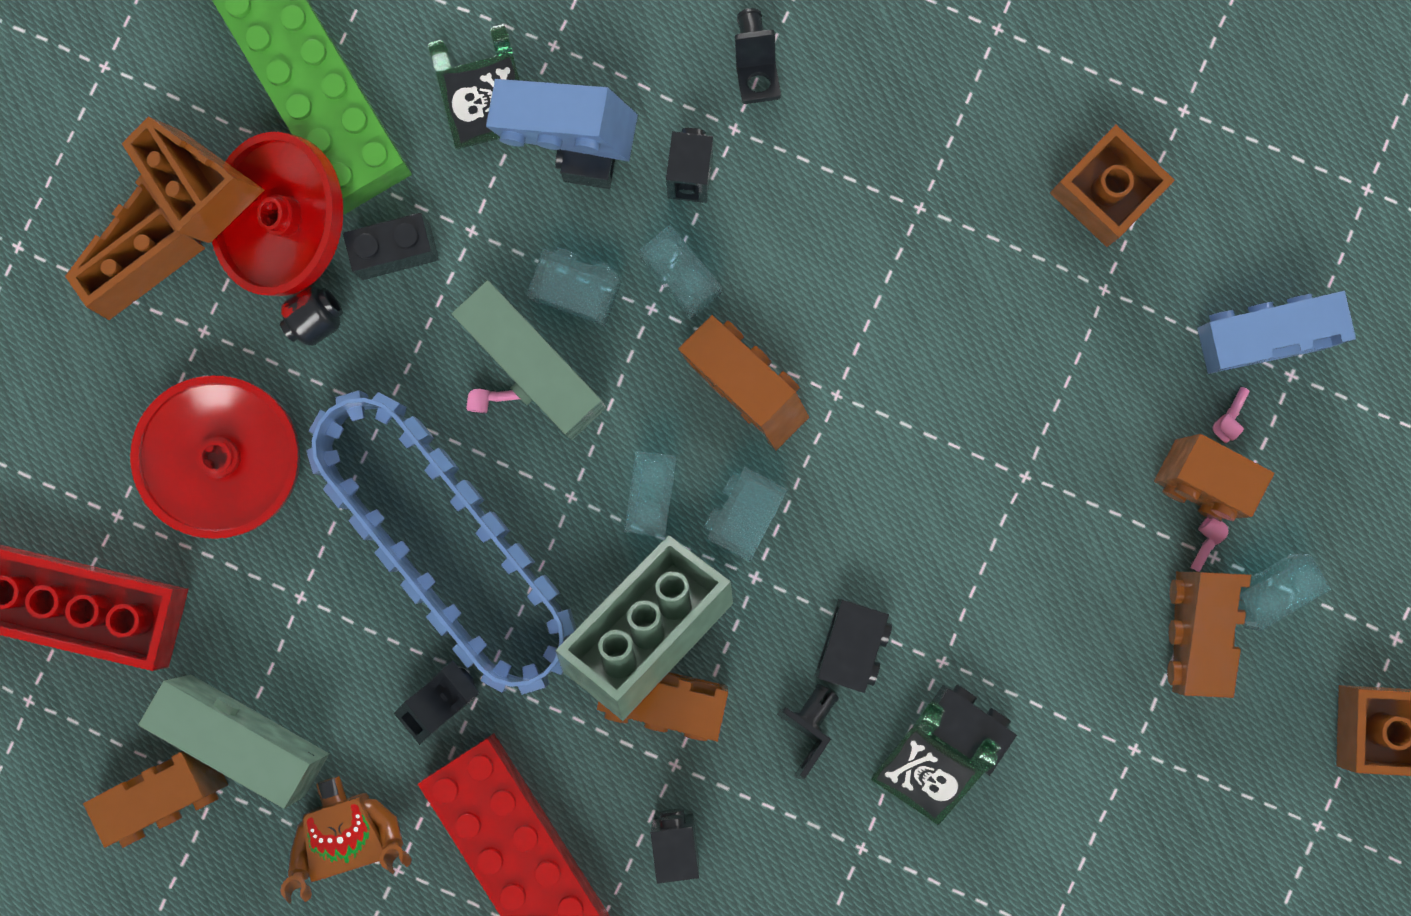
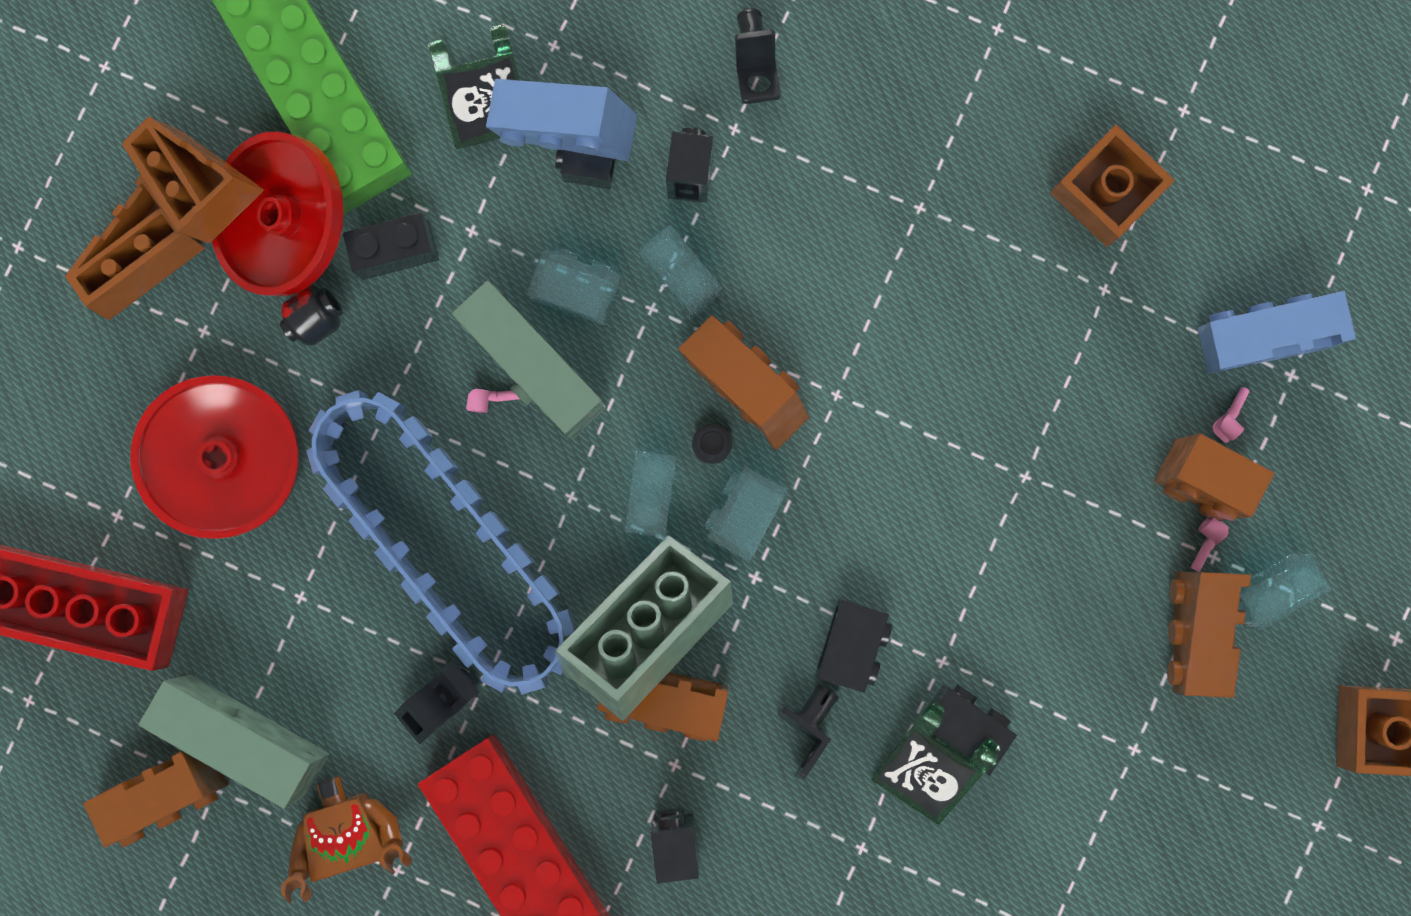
none -> black plate [692,424,732,464]

